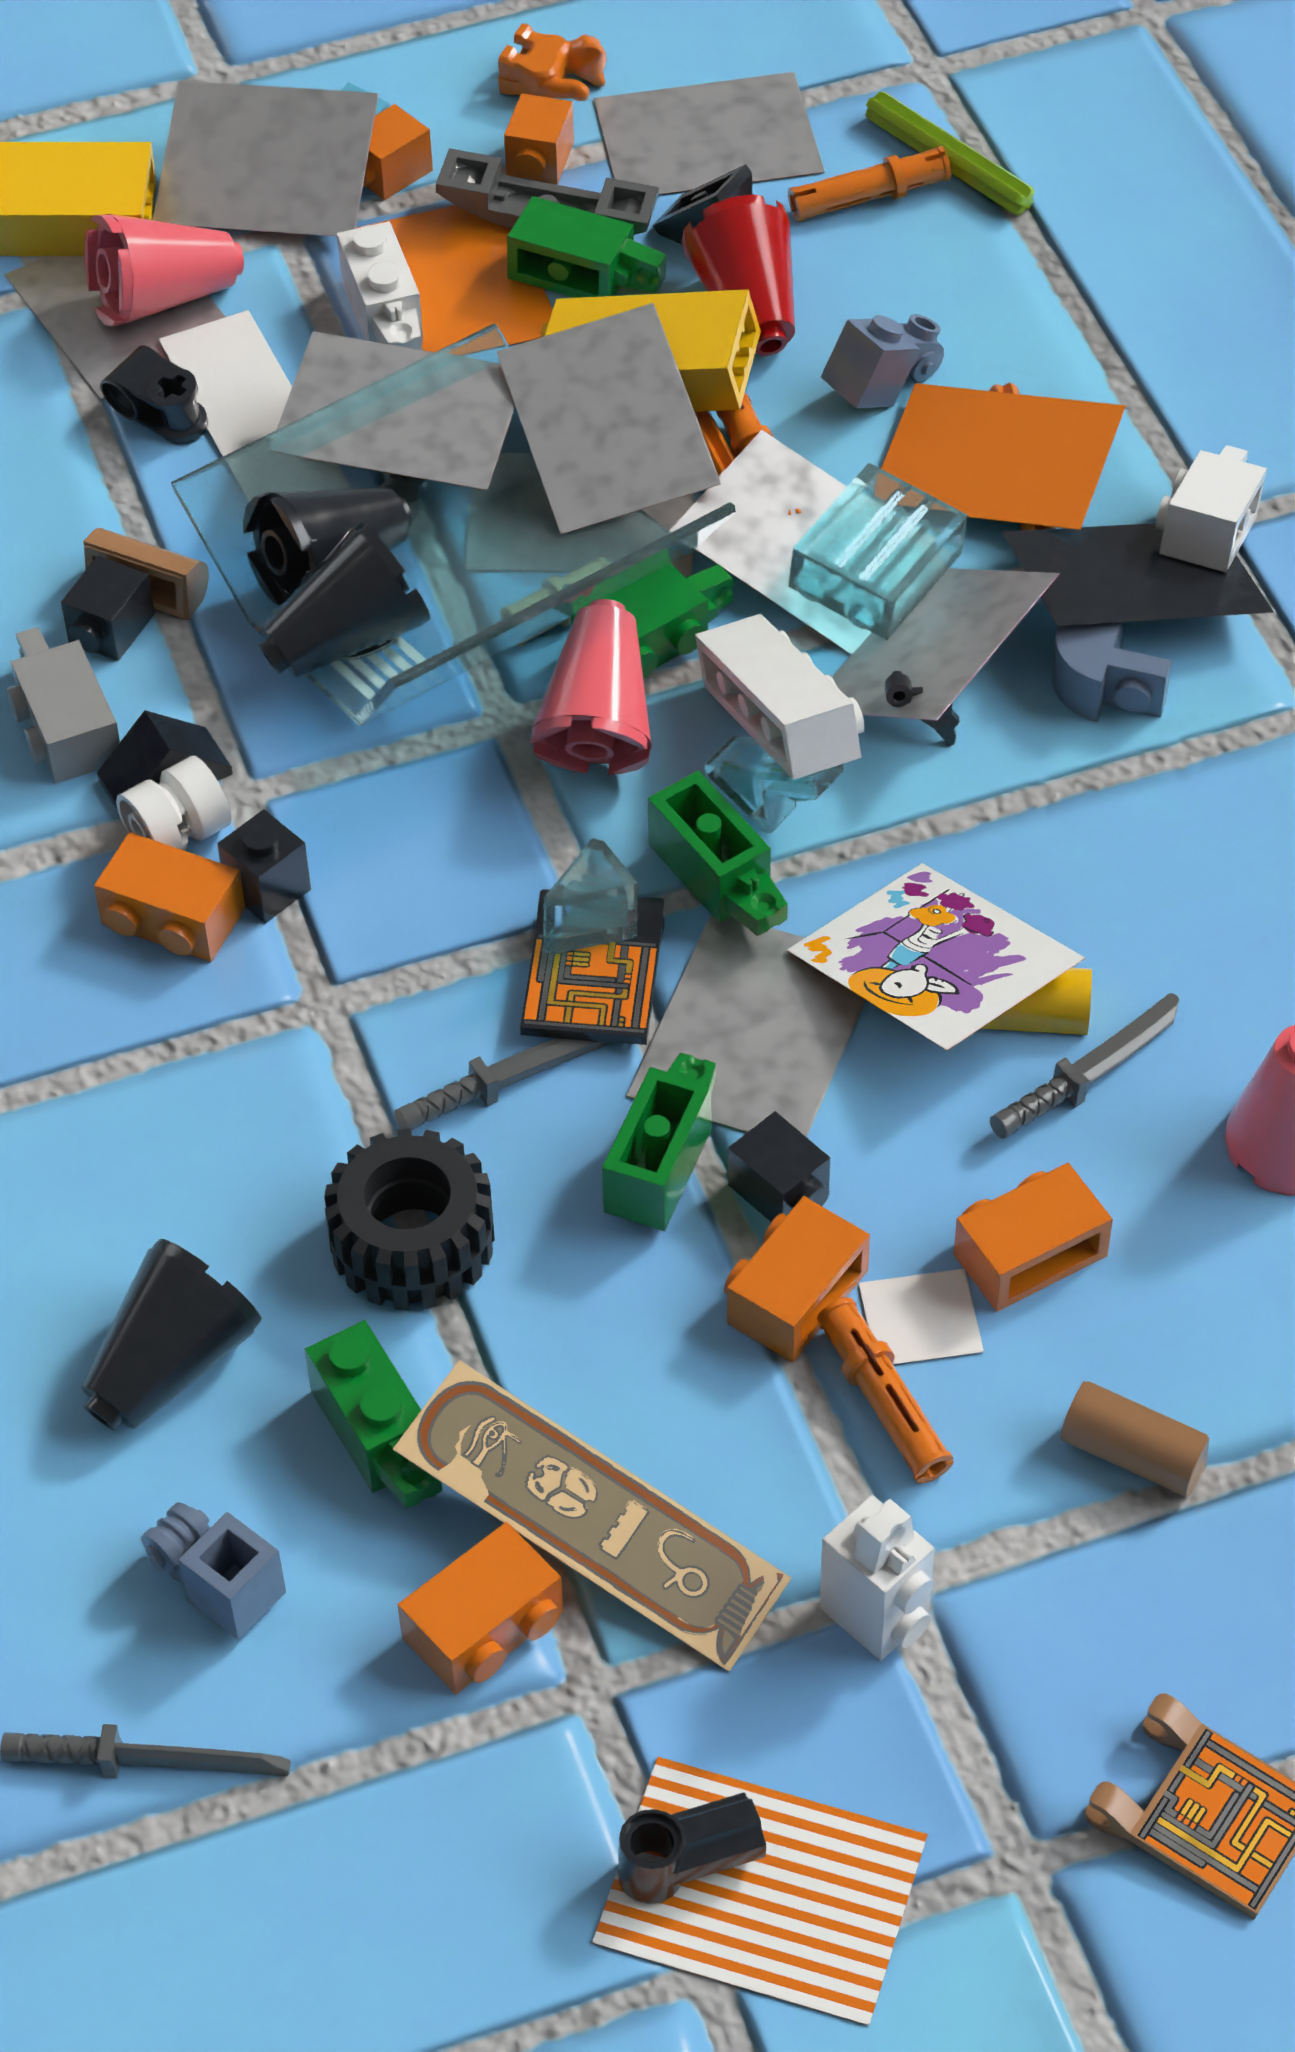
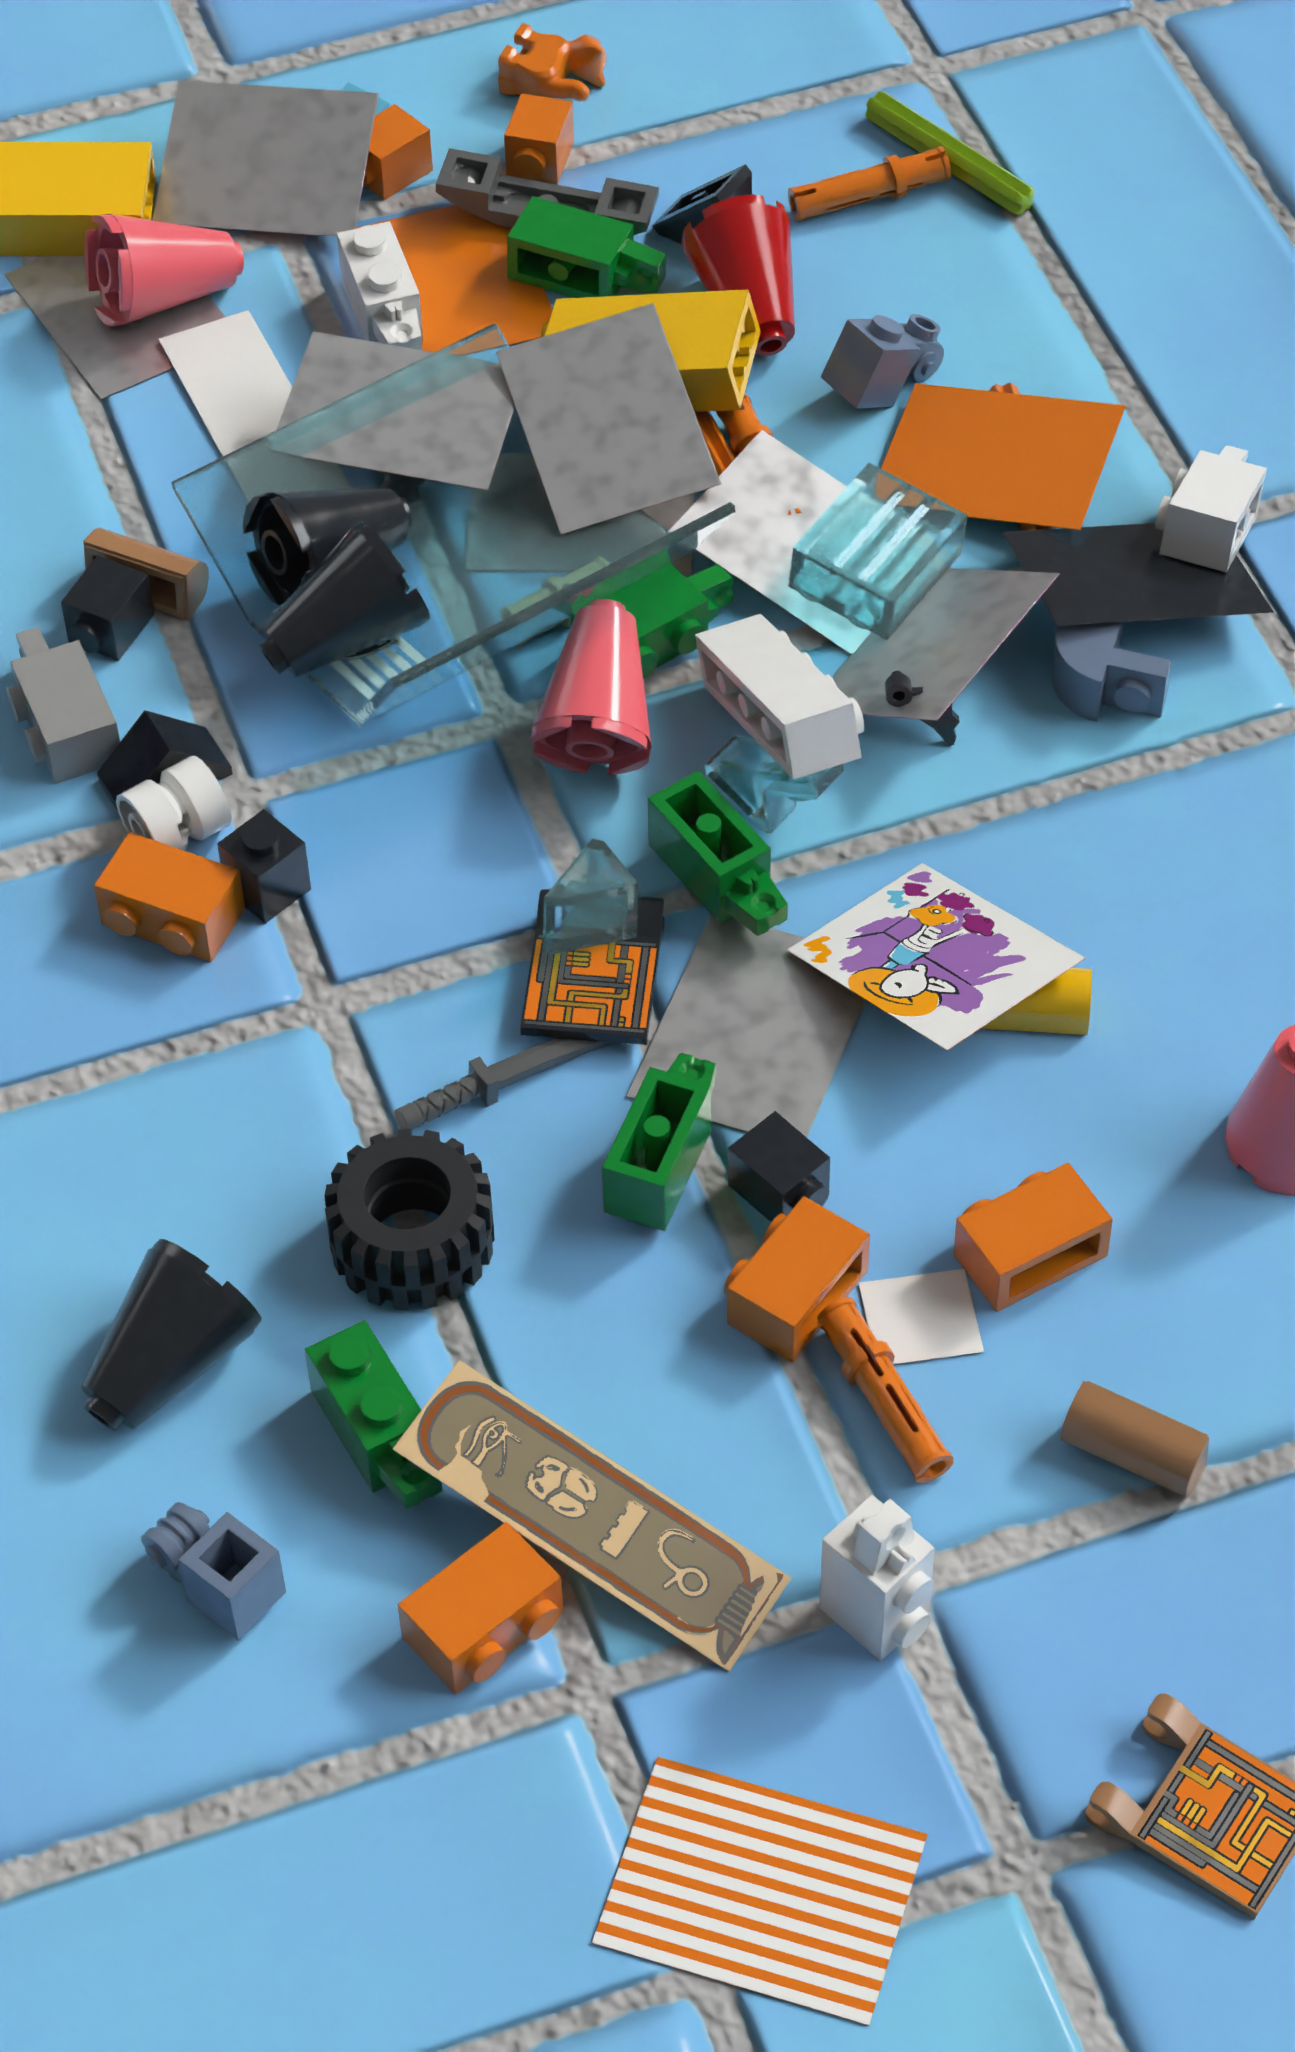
dark grey sword [0,1724,291,1779] -> none
black piece [100,345,209,443] -> none
flat silver sticker [594,72,825,195] -> none
black piece [617,1792,766,1904] -> none
dark grey sword [990,993,1179,1139] -> none

